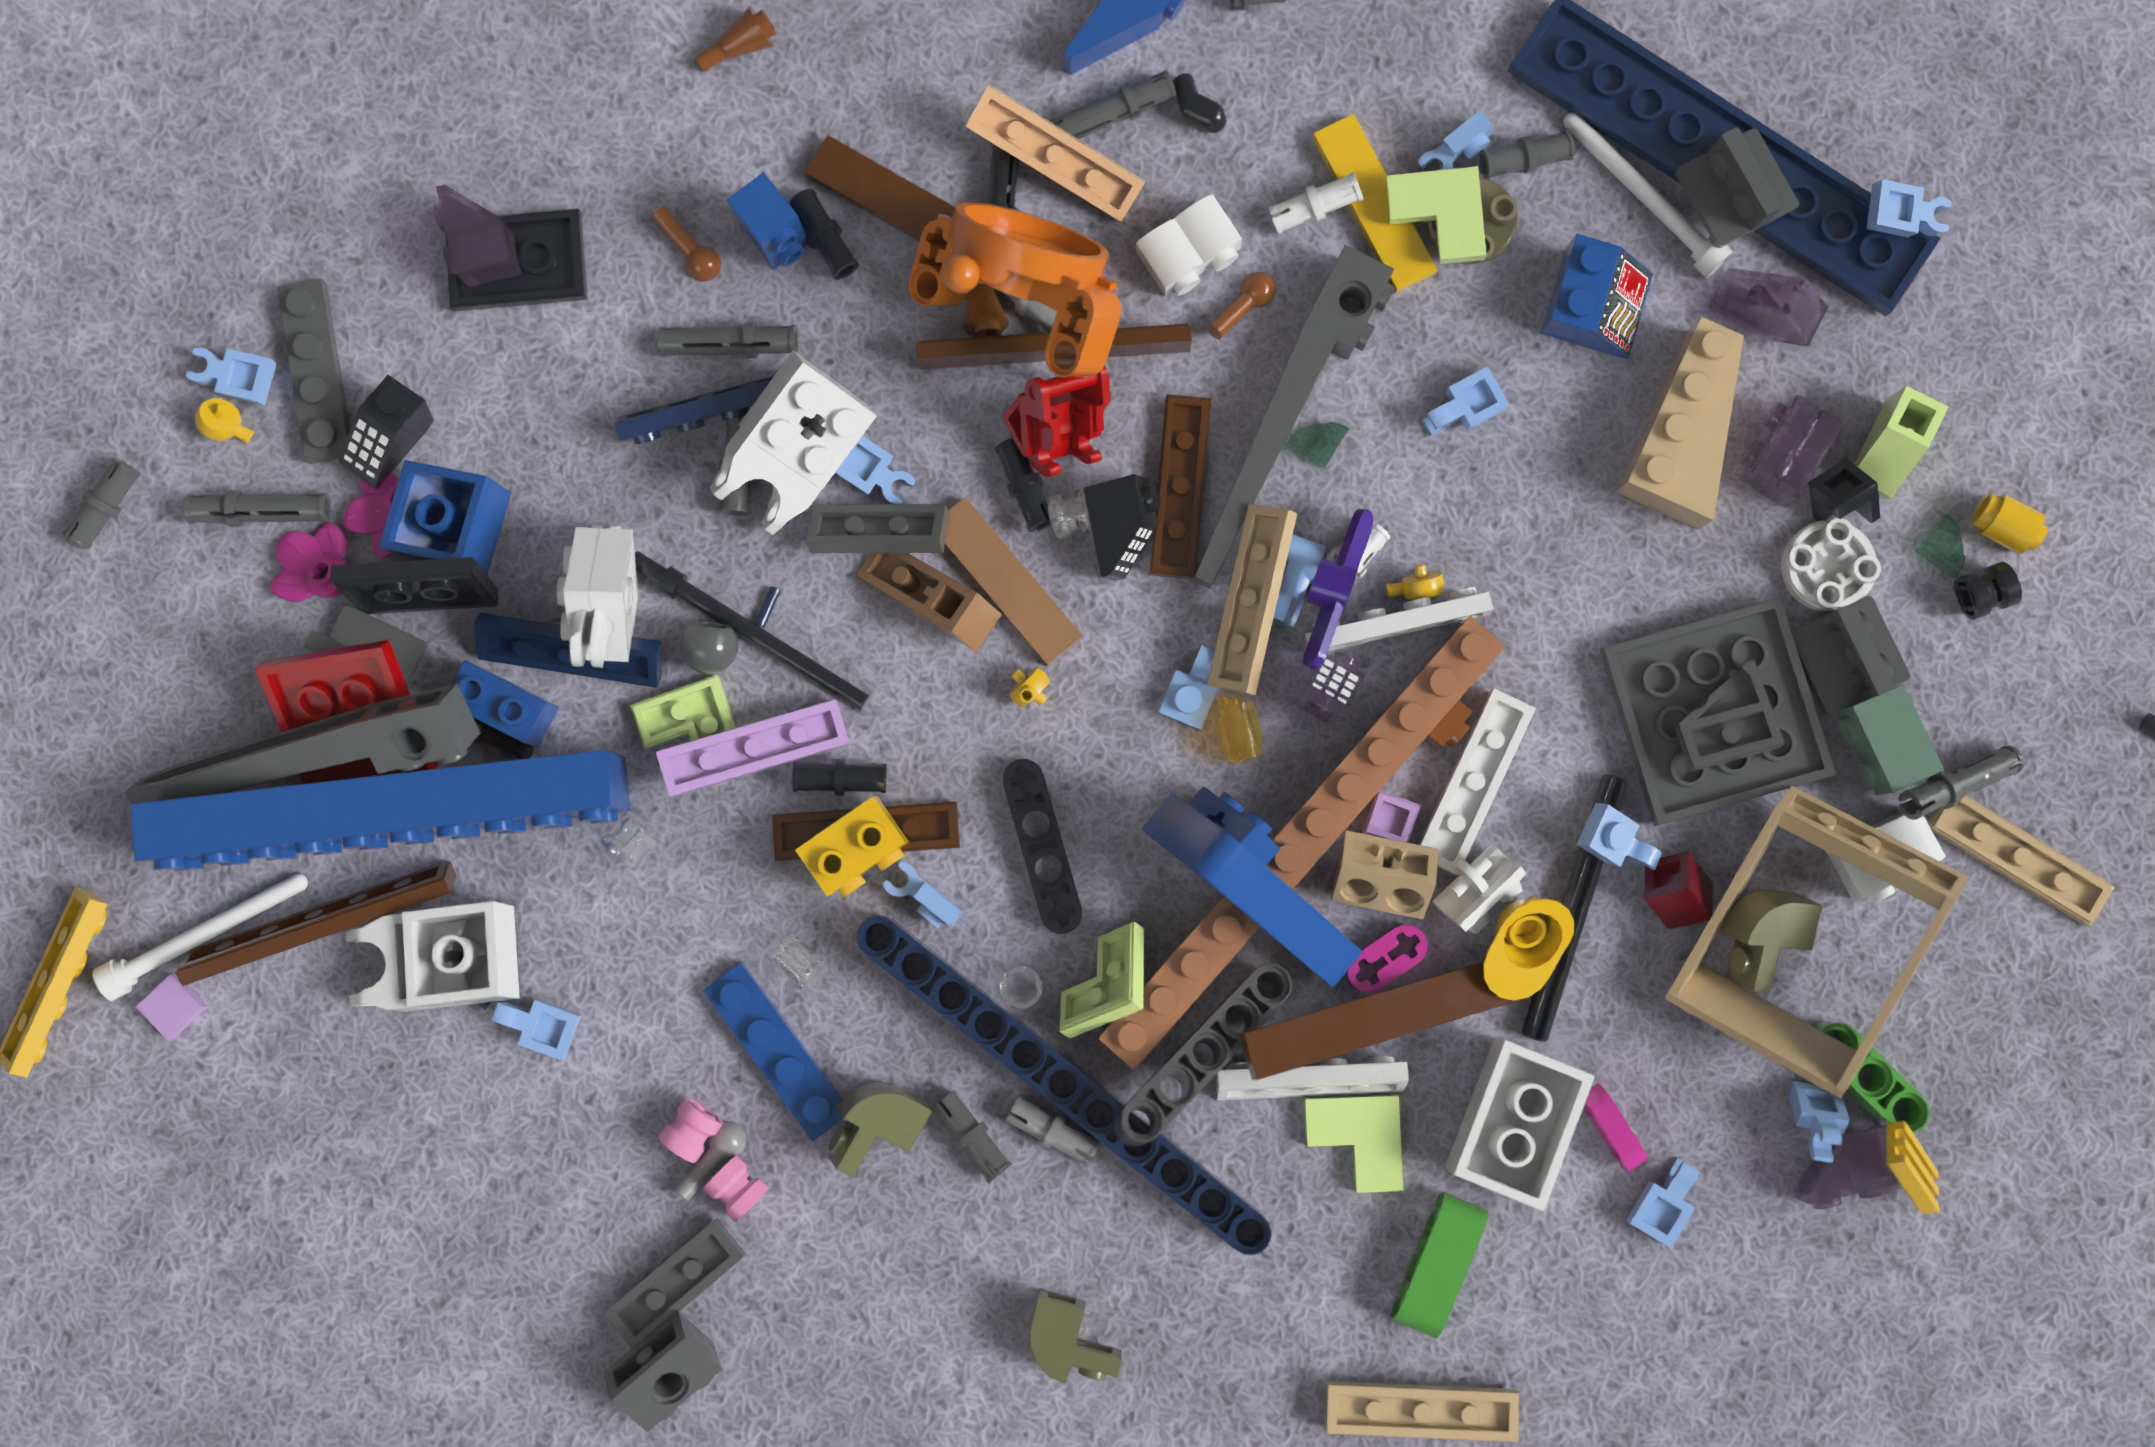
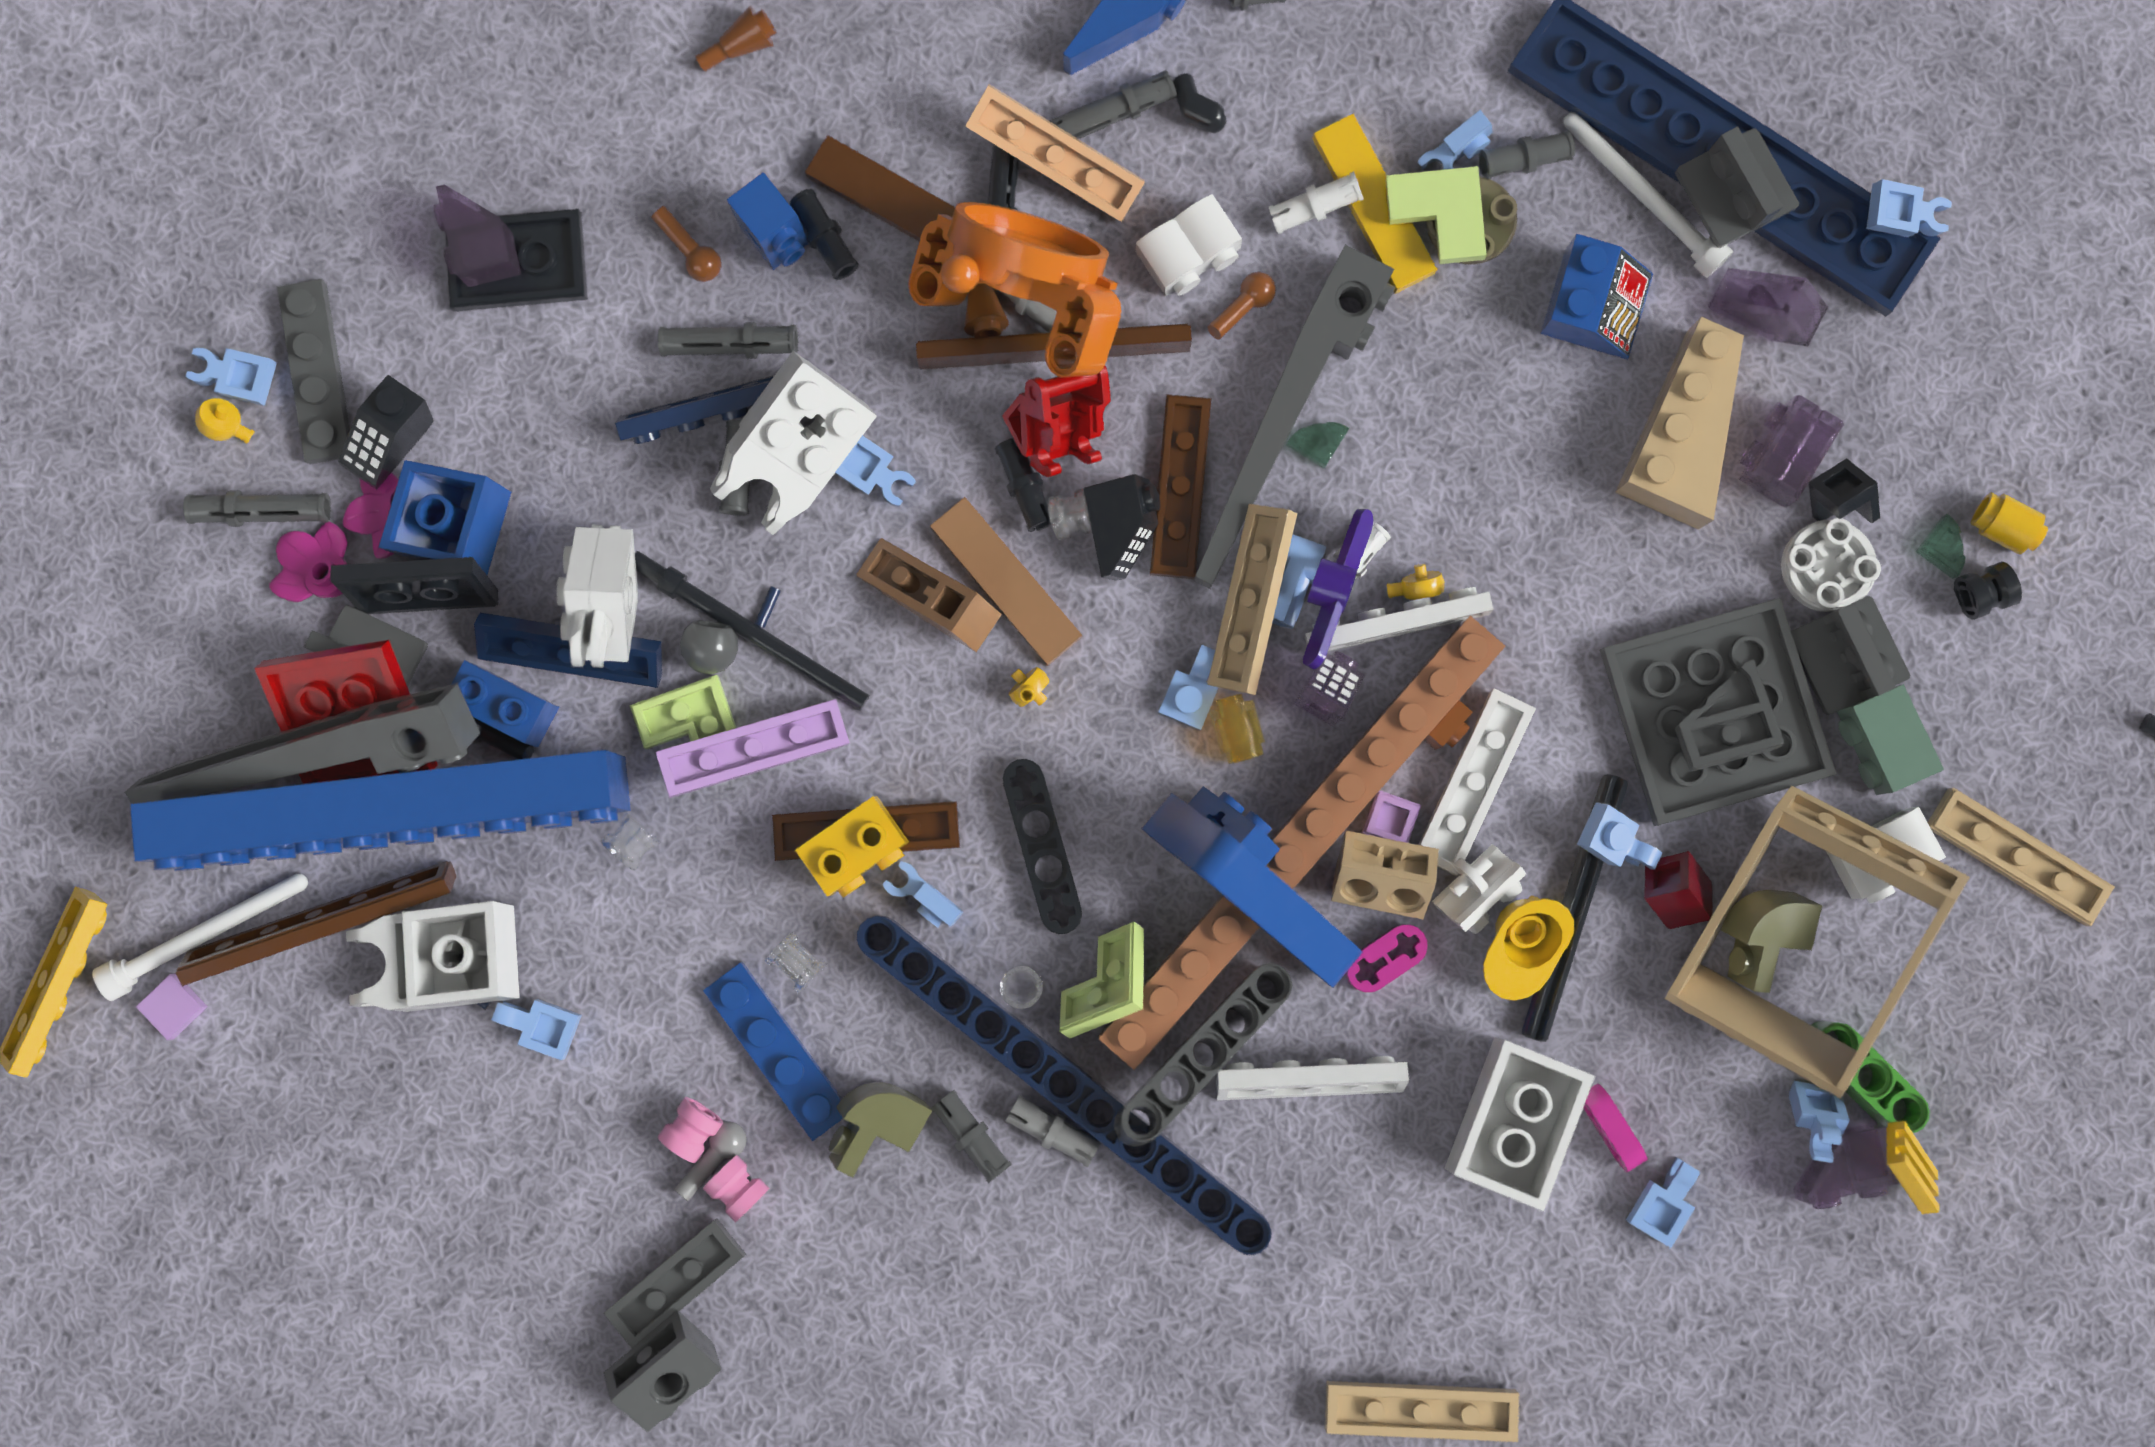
dark grey pin [62,457,141,549] -> none
black pin [792,759,887,796] -> none
dark grey plate [806,504,950,553] -> none
olive brick [1030,1289,1122,1384] -> none
reddish brown tile [1239,961,1513,1080] -> none
yellowish green tile [1304,1095,1404,1193] -> none
bright green beam [1391,1191,1488,1339] -> none
light blue plate [1422,366,1510,436] -> none
yellowish green slope [1854,386,1949,499] -> none
dark grey pin [1898,745,2024,820] -> none

